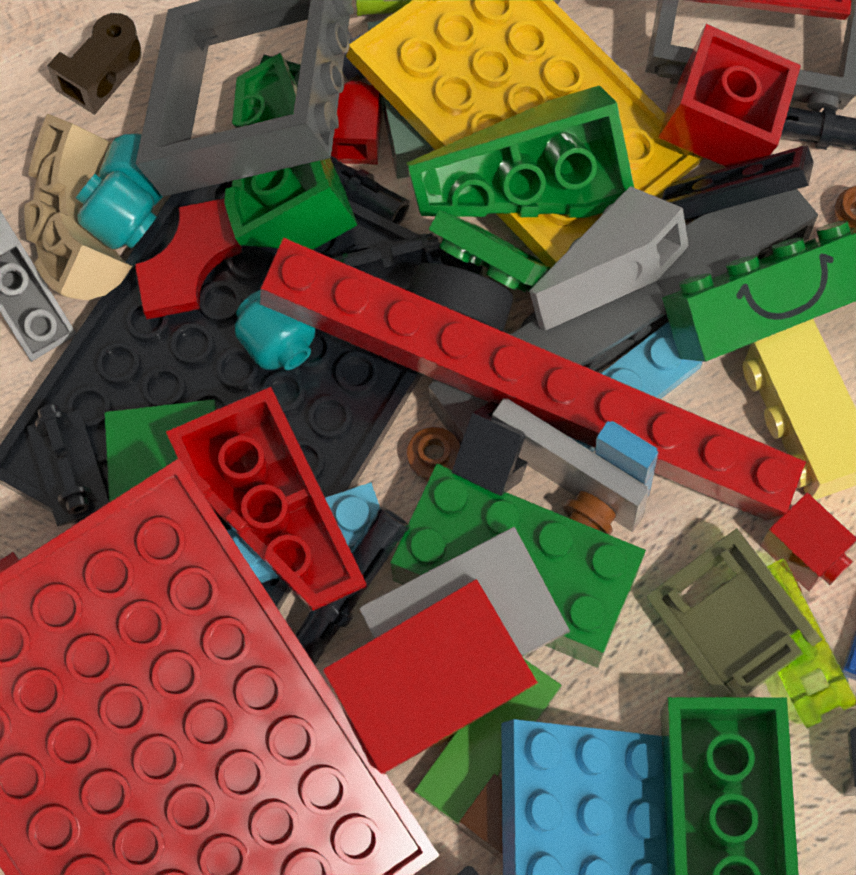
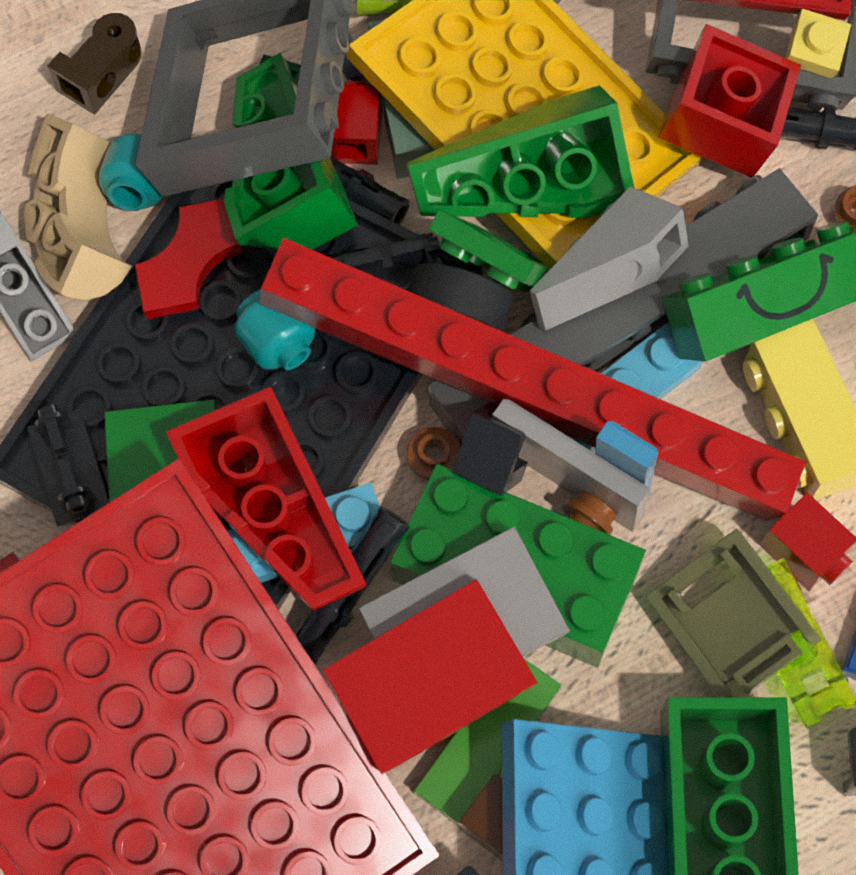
teal head [75,171,157,249] -> none
black tile [656,146,814,220] -> none
none -> light yellow plate [785,8,851,79]

